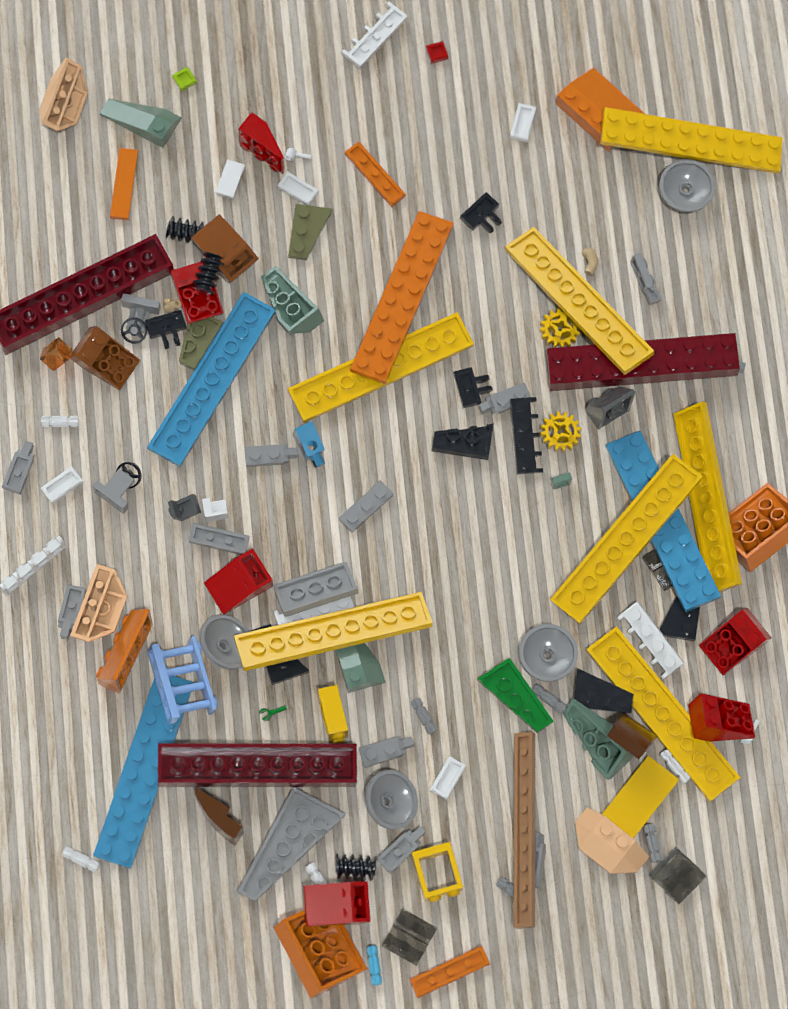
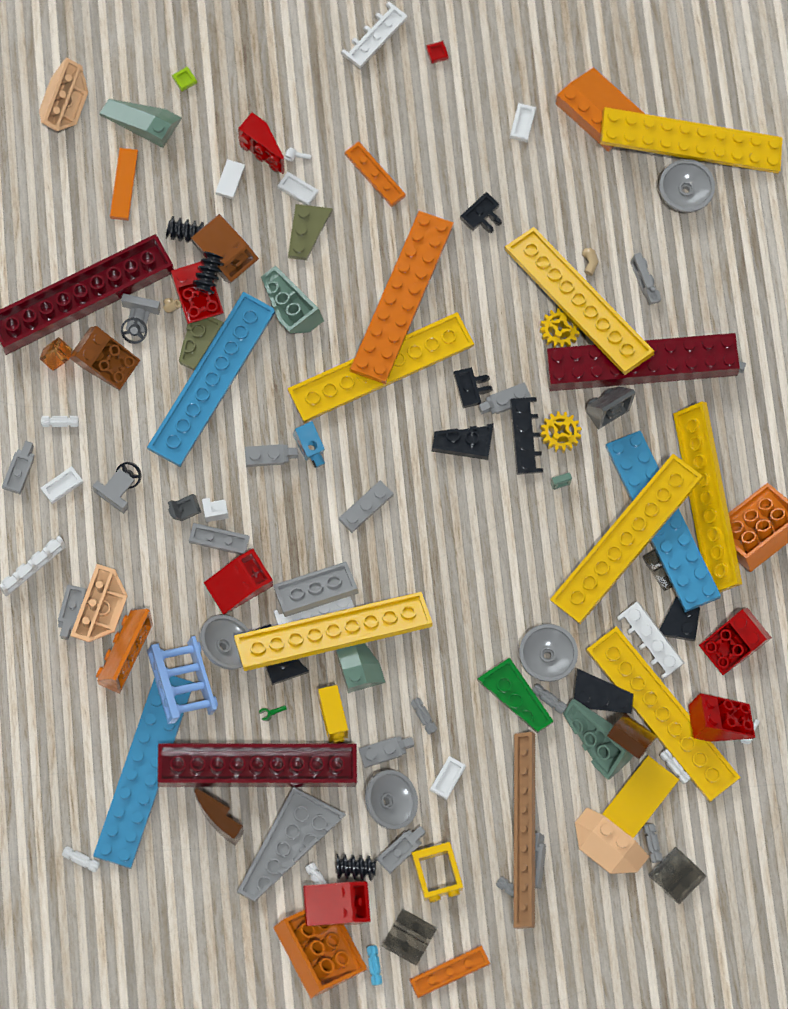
black hinge [145,310,187,349] -> none

